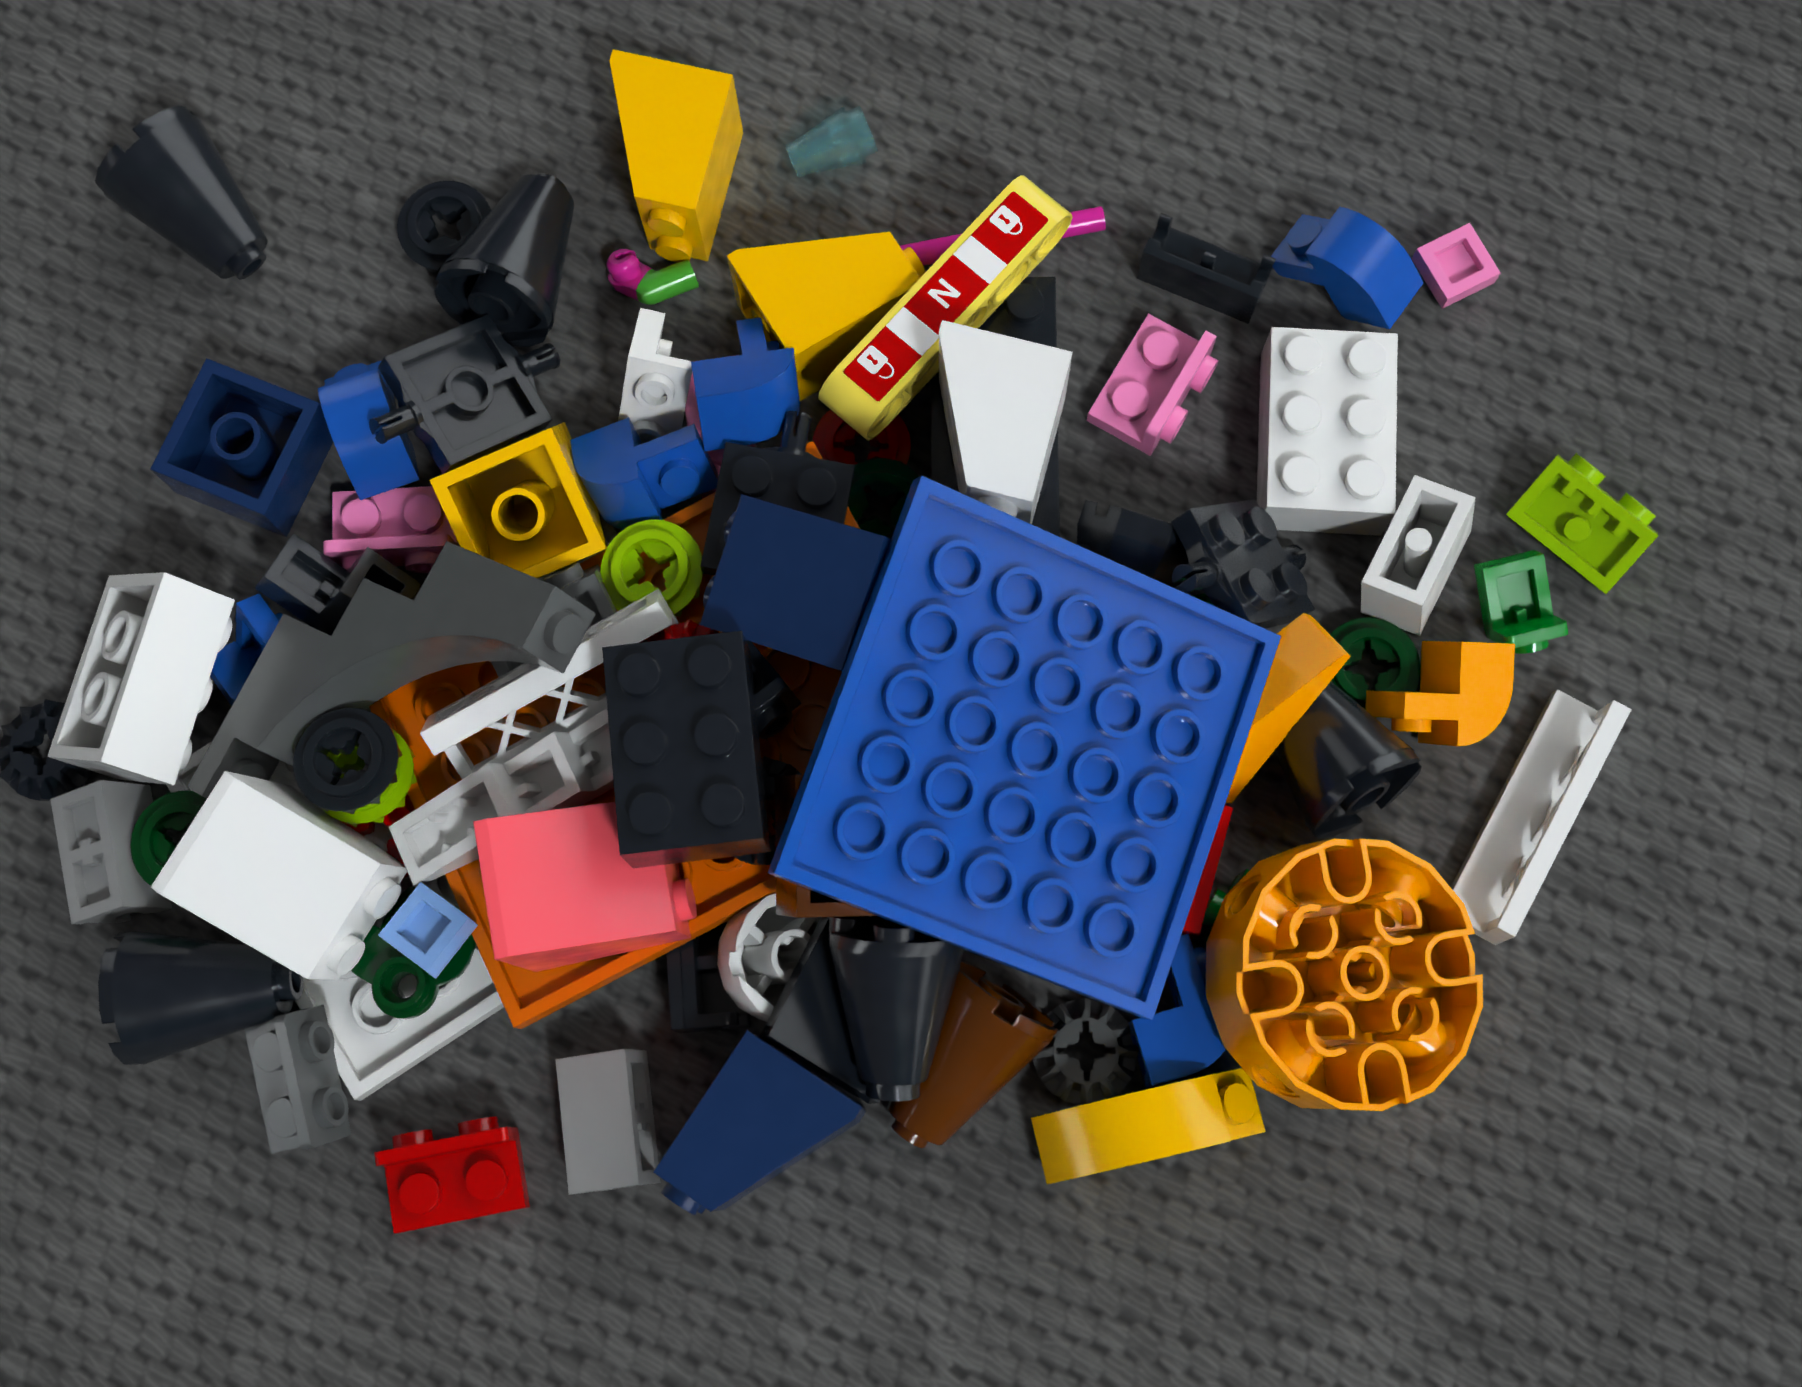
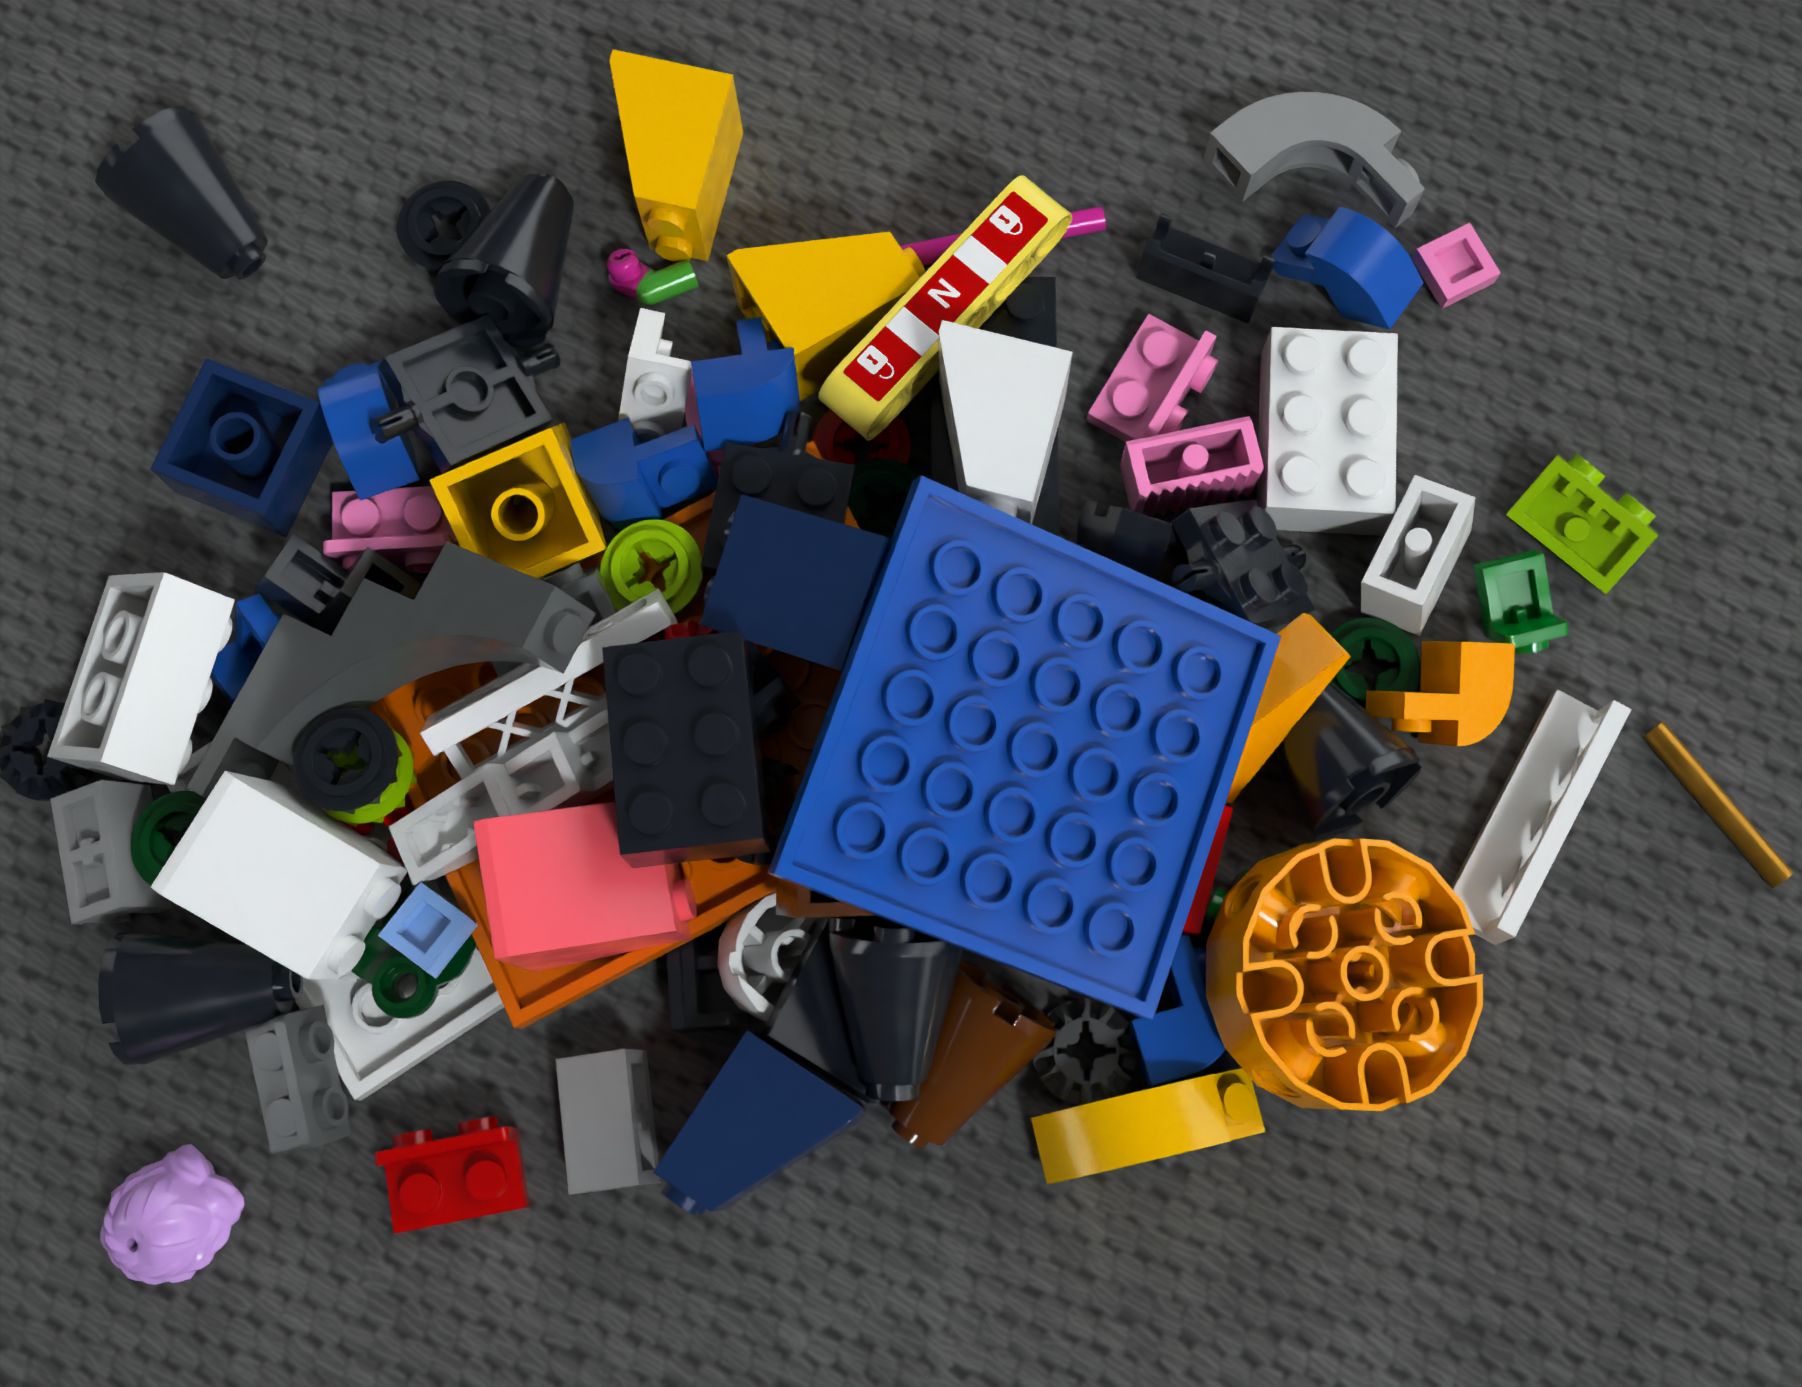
clear light blue cone [785,106,878,178] -> none
none -> lavender hair [100,1144,245,1285]
none -> bright pink brick [1120,416,1264,517]
none -> light grey arch [1203,92,1425,228]
none -> pearl gold bar [1643,721,1794,888]

